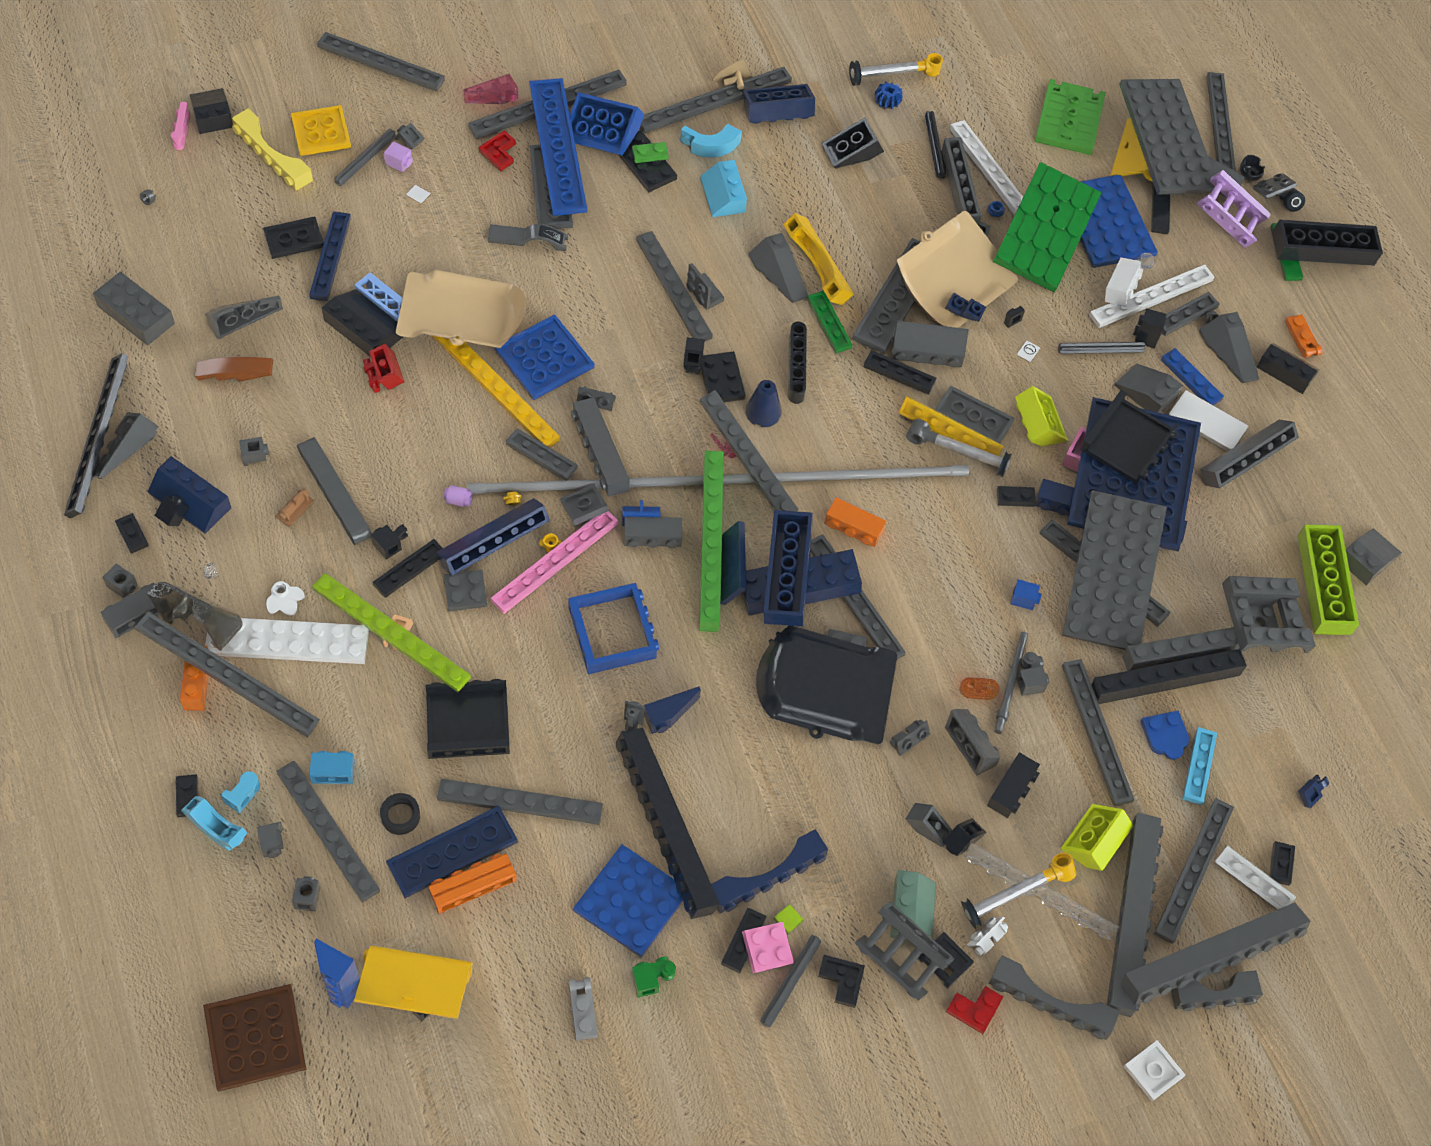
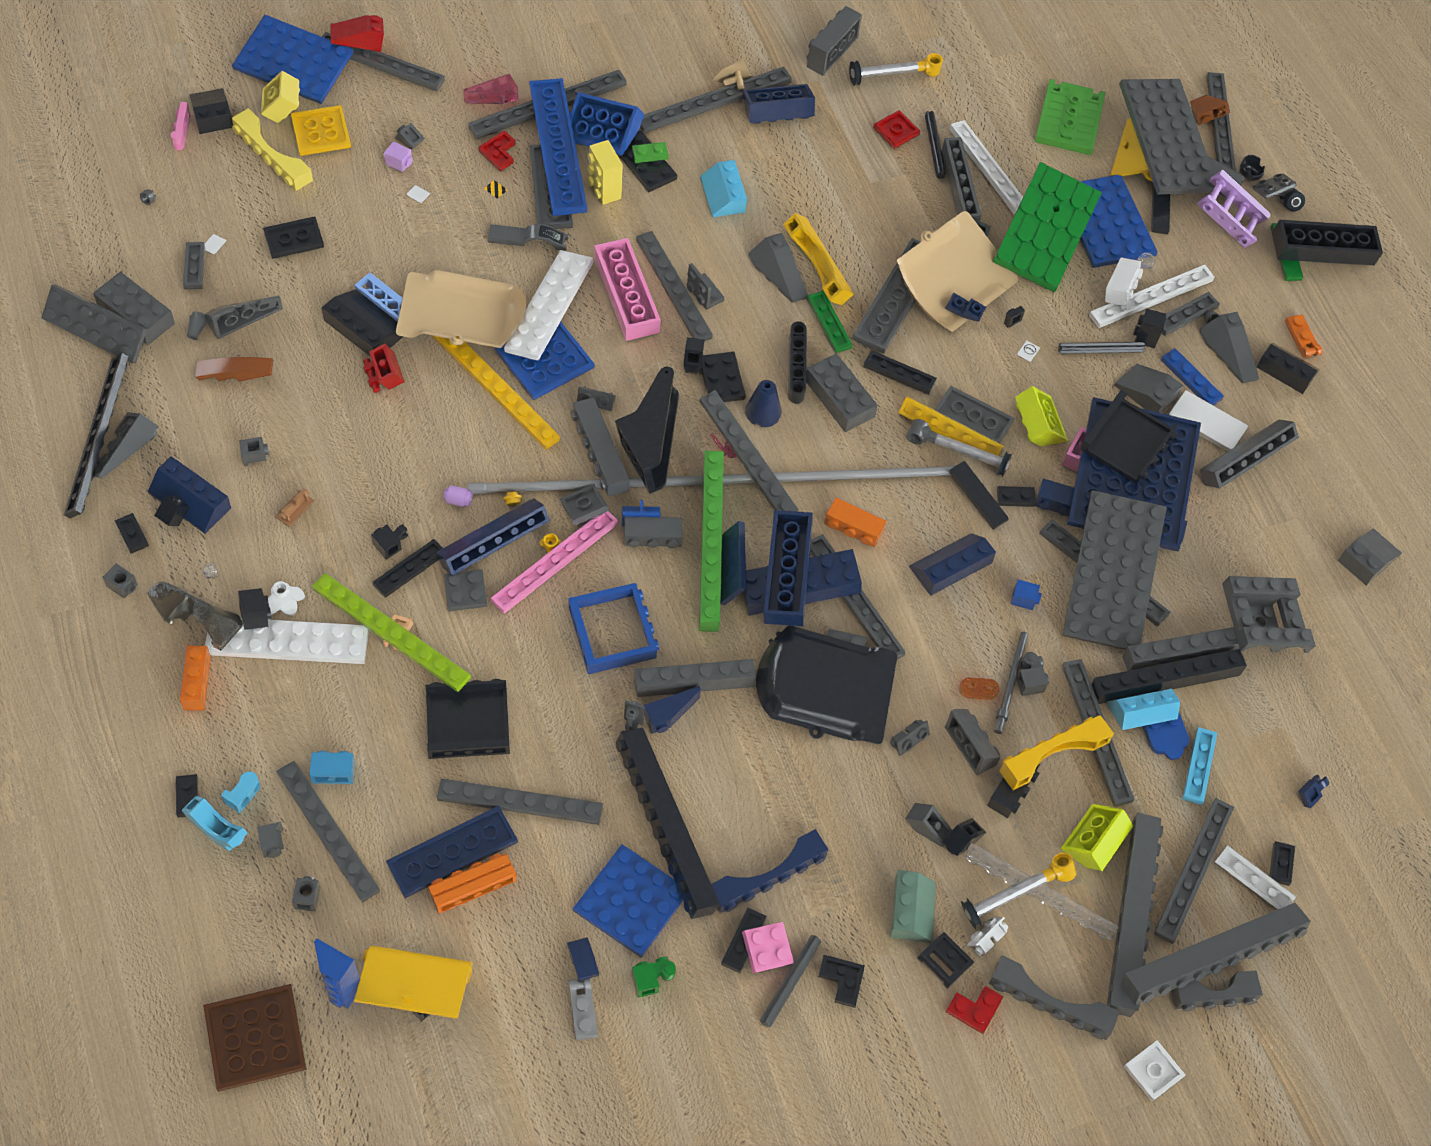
dark grey brick [100,582,169,638] -> none
dark grey plate [135,612,320,738] -> none
dark grey beam [297,437,372,545] -> none
dark blue plate [309,211,351,301] -> none
dark grey axle [334,129,396,186] -> none
black tyre [380,793,420,835] -> none
dark grey plate [506,428,578,480] -> none
medium azure arch [680,124,742,157] -> none
lime tile [774,904,804,935] -> none
black slope [822,117,884,168] -> none
dark grey fence [855,901,955,1001] -> none
blue gear [875,81,903,109] -> none
dark grey slope [891,321,969,367] -> none
blue plate [988,201,1005,217] -> none
lime brick [1298,524,1359,635] -> none
none -> dark grey plate [41,284,147,363]
none -> dark grey plate [183,242,205,289]
none -> dark grey cone [187,311,207,340]
none -> white sticker [205,234,227,254]
none -> blue plate [232,14,353,104]
none -> black brick [238,588,271,630]
none -> light yellow brick [261,71,300,123]
none -> red slope [330,15,384,52]
none -> sticker [484,180,507,199]
none -> white plate [504,250,593,360]
none -> dark blue slope [567,937,599,981]
none -> light yellow brick [587,140,623,205]
none -> bright pink brick [594,238,661,341]
none -> black piece [615,366,679,494]
none -> dark grey brick [635,659,756,697]
none -> dark grey brick [806,353,878,432]
none -> dark grey brick [807,6,862,76]
none -> red plate [873,110,920,149]
none -> dark blue slope [909,533,996,596]
none -> black tile [949,460,1009,530]
none -> yellow arch [999,715,1114,790]
none -> medium azure slope [1107,689,1180,730]
none -> dark orange slope [1190,95,1230,126]

